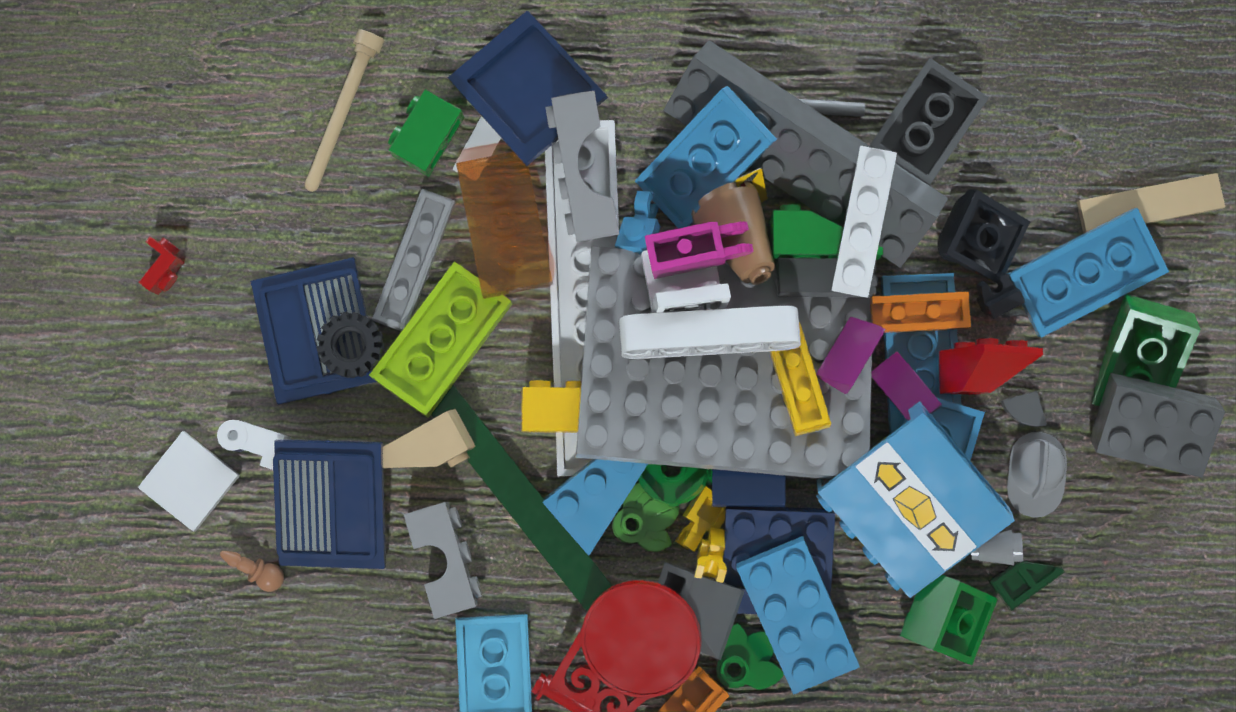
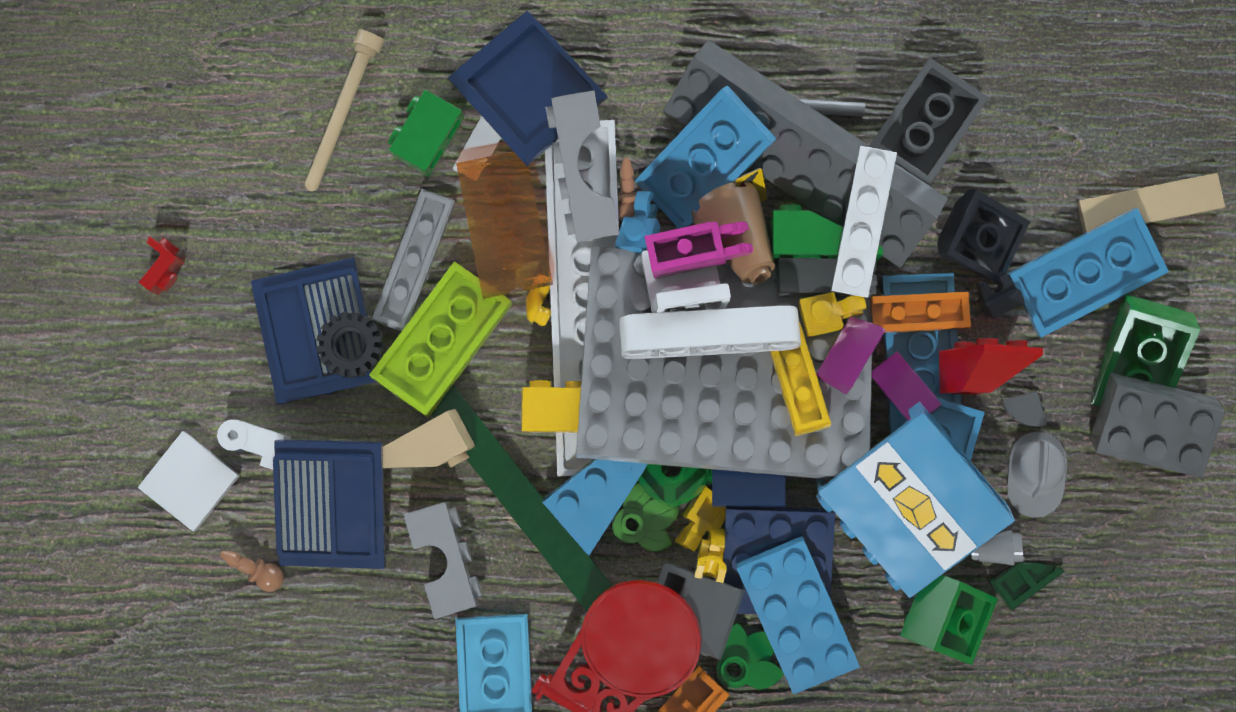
none -> yellow arm [526,274,551,326]
none -> nougat bar [617,157,637,224]
none -> yellow plate [798,292,867,337]

